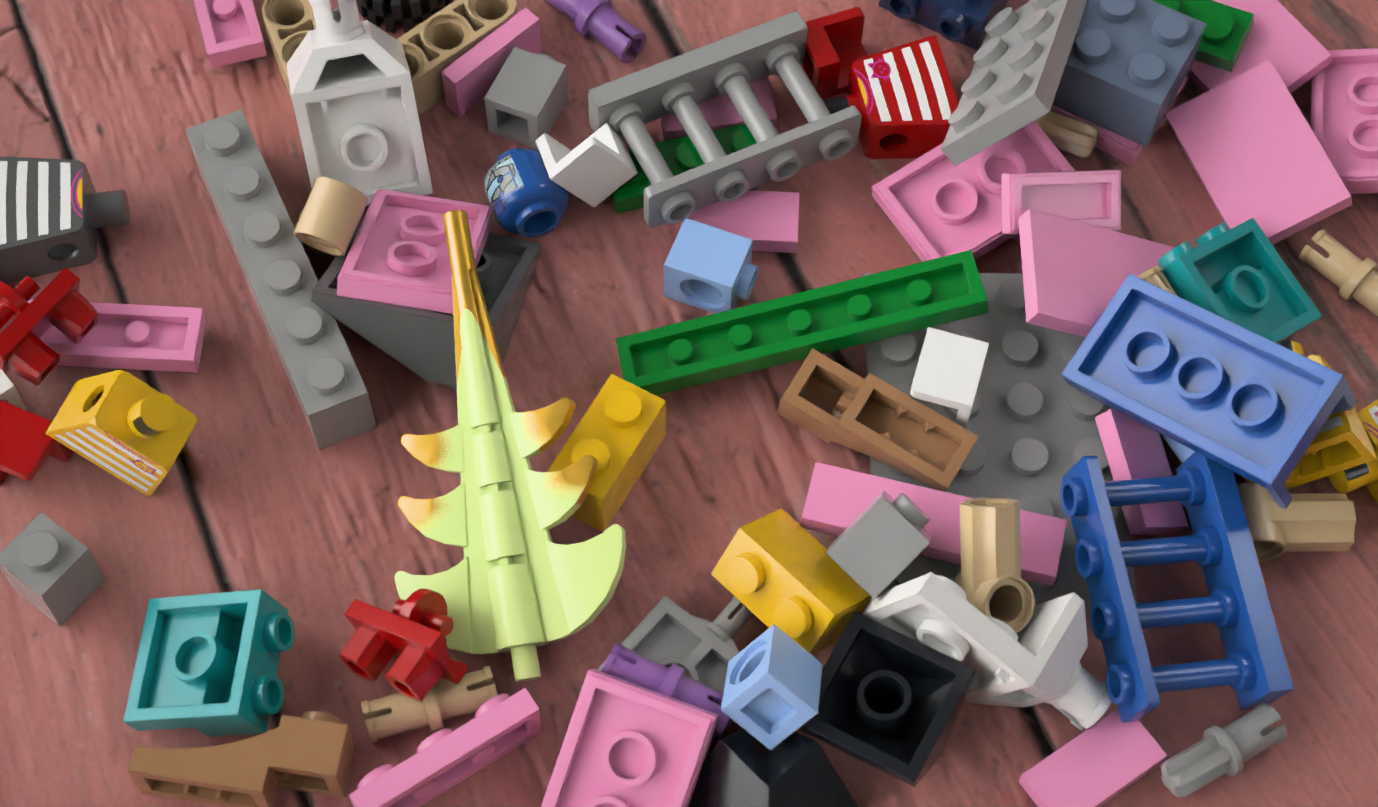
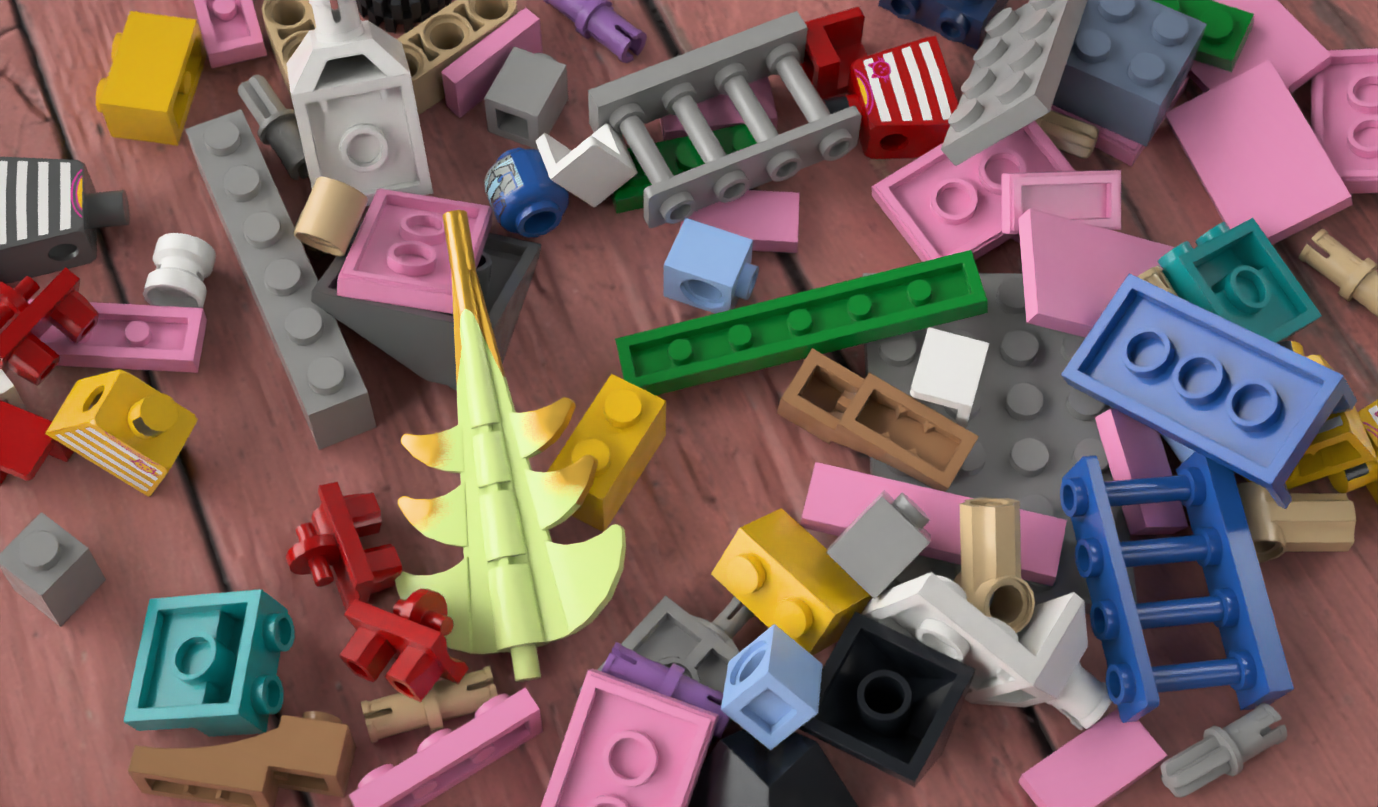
none -> yellow brick [96,11,207,146]
none -> white wheel [143,233,216,308]
none -> light grey axle [238,75,309,180]
none -> red hips [286,482,402,611]

